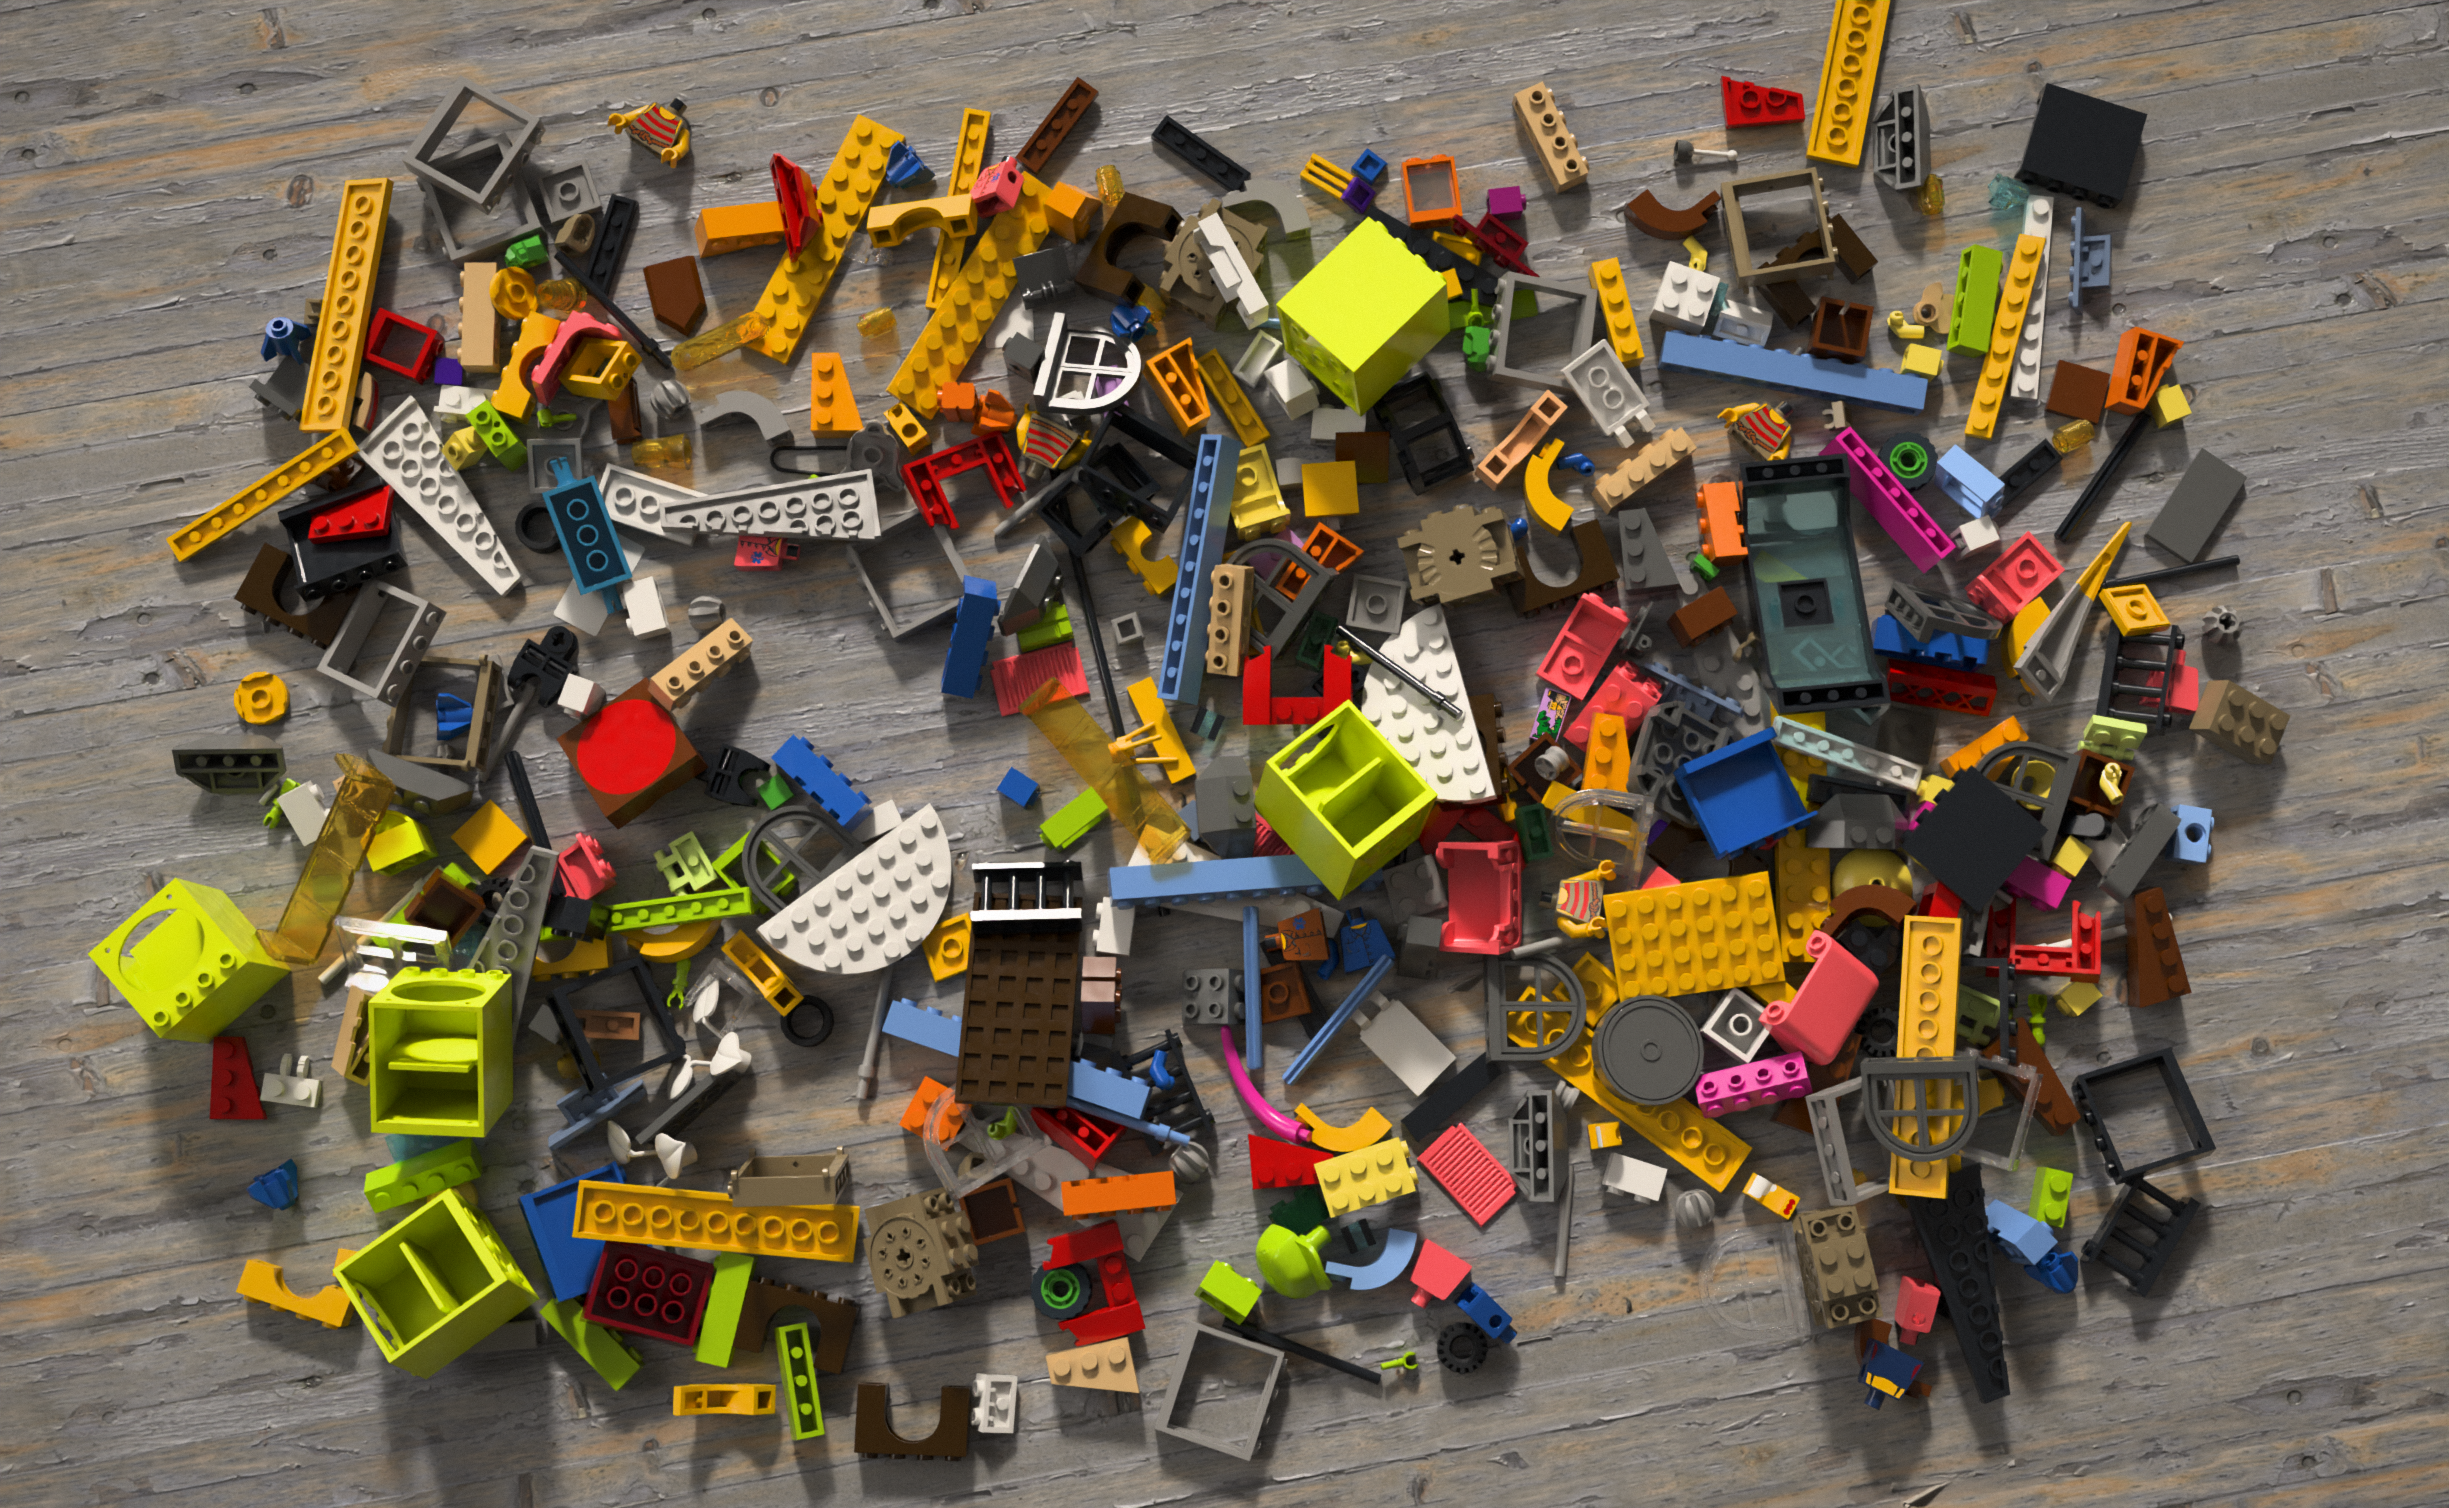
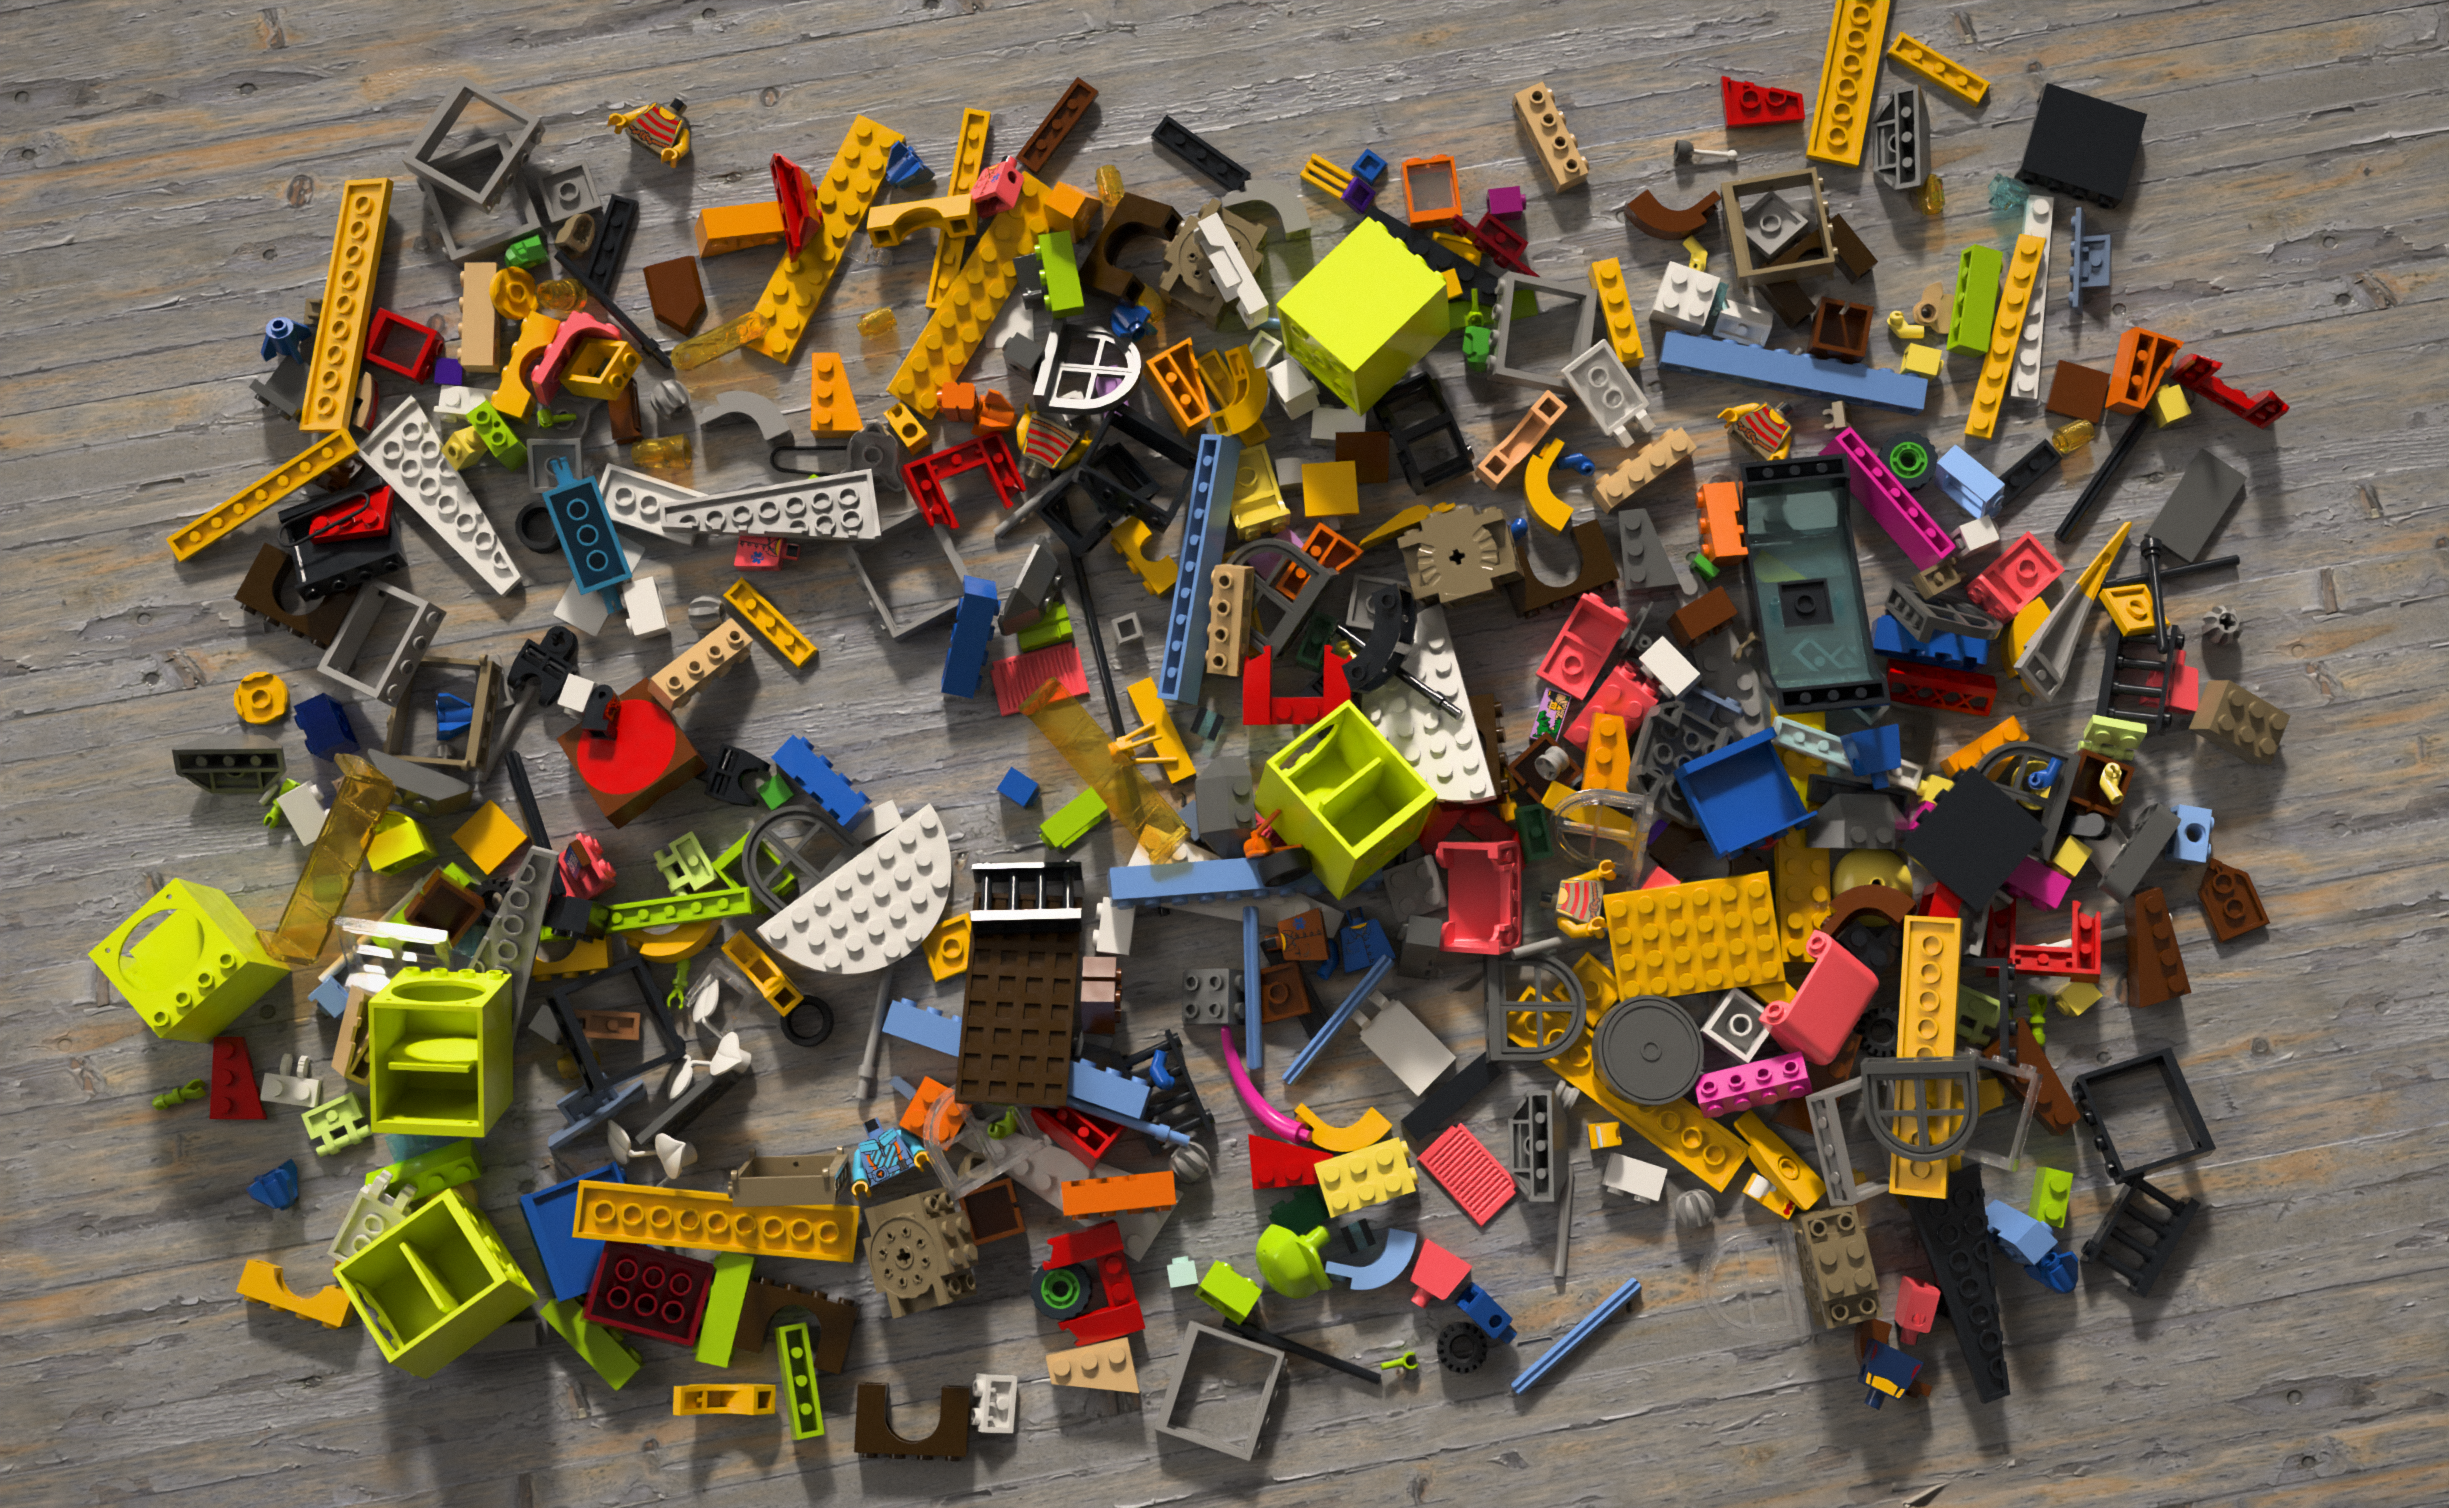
none -> lime piece [152,1078,207,1111]
none -> black piece [277,492,370,548]
none -> clear blue brick [294,693,361,763]
none -> yellowish green plate [301,1092,372,1157]
none -> light blue brick [308,975,349,1020]
none -> tile [327,1170,418,1263]
none -> reddish brown tile [563,839,592,882]
none -> black leg [581,684,621,740]
none -> yellow tile [723,577,818,670]
none -> torso [852,1117,934,1201]
none -> sand blue tile [889,1076,917,1101]
none -> lime brick [1034,230,1084,319]
none -> light aqua plate [1167,1256,1198,1288]
none -> yellow arch [1209,344,1268,437]
none -> orange plant [1244,809,1303,859]
none -> black tyre [1257,847,1313,887]
none -> black window [1341,583,1417,694]
none -> yellow piece [1357,502,1456,550]
none -> medium blue axle [1511,1278,1642,1395]
none -> white brick [1639,636,1702,701]
none -> yellow piece [1734,1110,1827,1211]
none -> light grey plate [1742,191,1809,260]
none -> blue torso [1840,724,1901,790]
none -> yellow tile [1886,32,1991,108]
none -> dark tan hinge [1911,556,1969,601]
none -> blue arm [2028,757,2065,790]
none -> black piece [2140,538,2169,655]
none -> red wedge [2169,353,2290,430]
none -> reddish brown tile [2198,858,2270,943]

